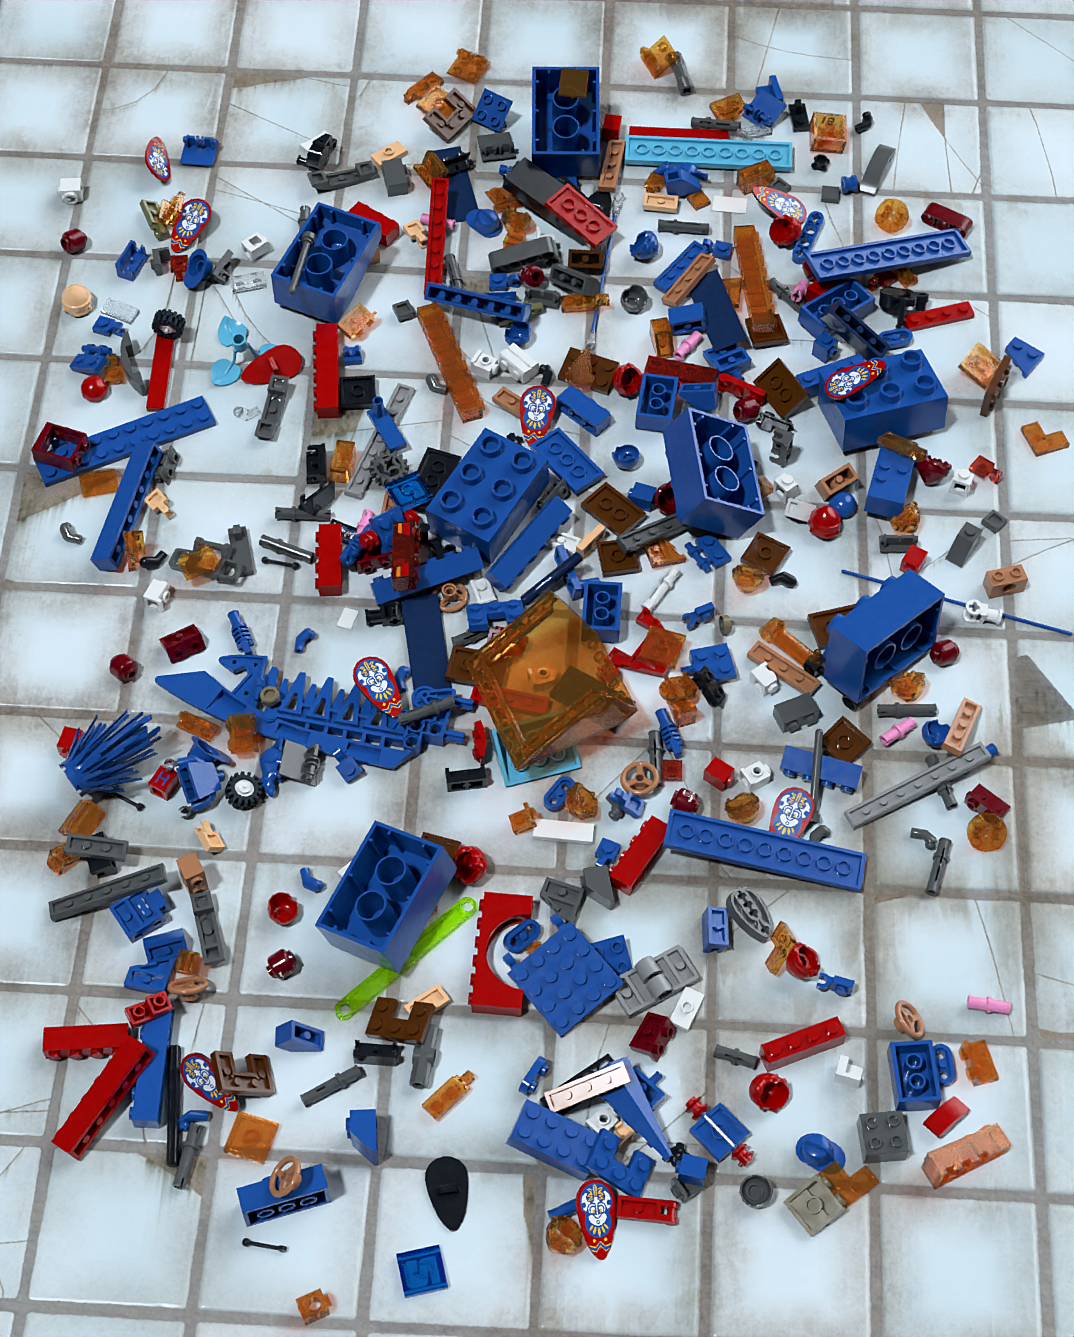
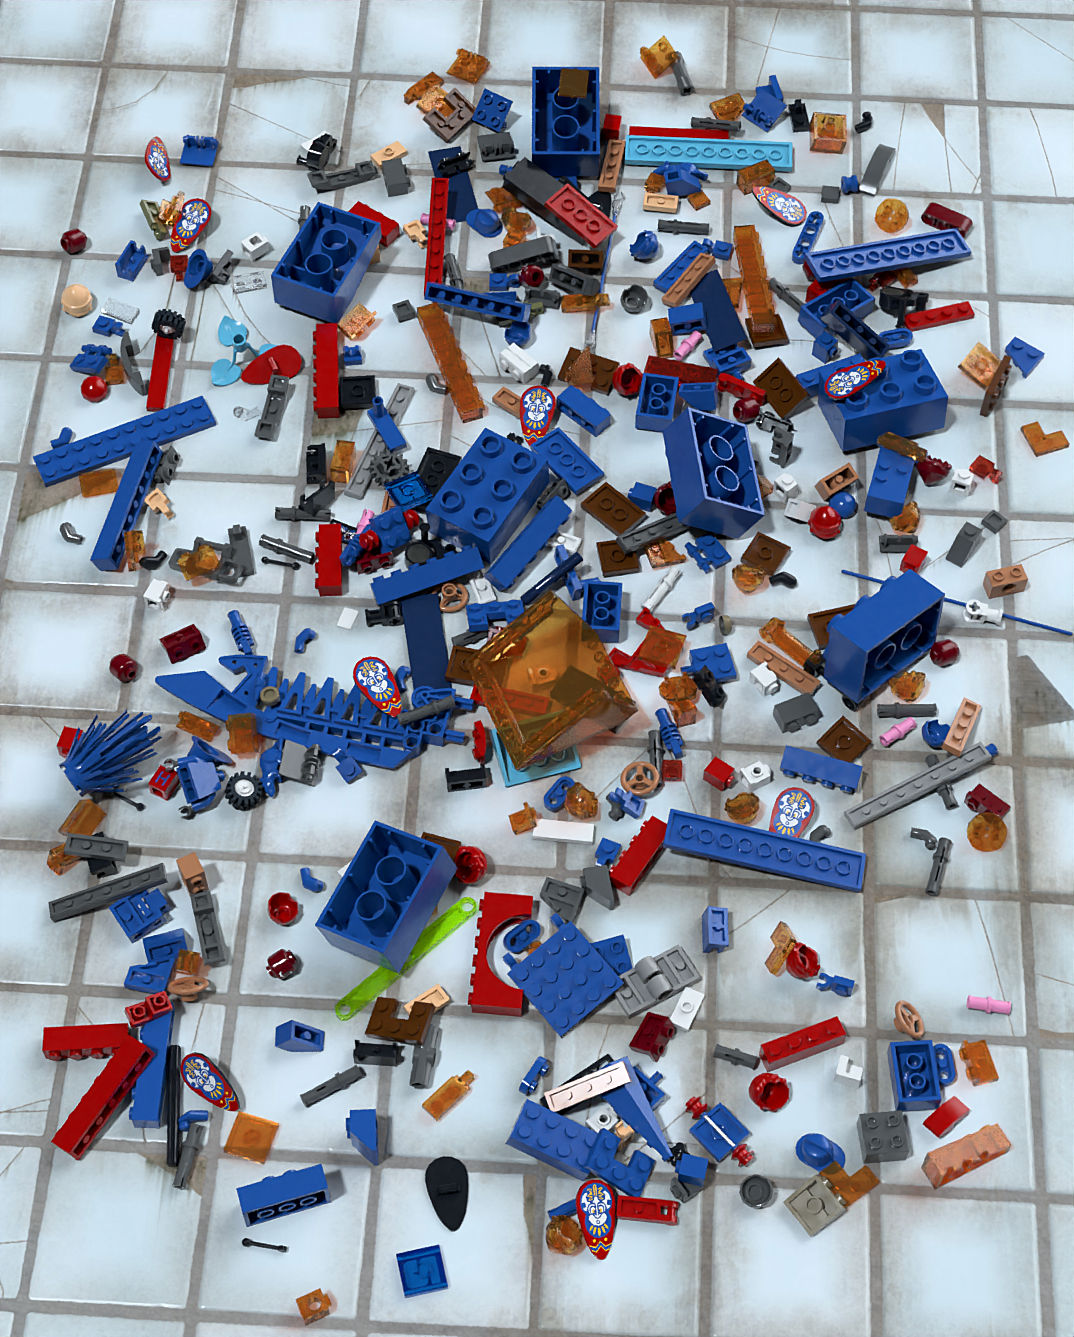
dark red window [31,422,90,472] -> none
white brick [57,178,83,204] -> none
light nougat plate [194,821,225,852] -> none
reddish brown plate [210,1051,275,1097] -> none
nougat piece [269,1156,302,1198] -> none
dark grey piece [288,231,316,295] -> none
clear red brick [391,520,421,591] -> none
clear orange bracket [413,150,449,188] -> none
white brick [471,349,499,380] -> none
light nougat plate [576,523,606,559] -> none
blue hair [612,445,640,469] -> none
dark red head [670,788,700,813] -> none
white sticker [712,195,747,214] -> none
dark grey piece [726,887,773,942] -> none
clear plate [736,125,773,141] -> none
red hair [769,214,802,246] -> none
bright pink pin [791,279,810,302] -> none
dark grey piece [809,729,823,824] -> none
black plate [811,154,830,171] -> none

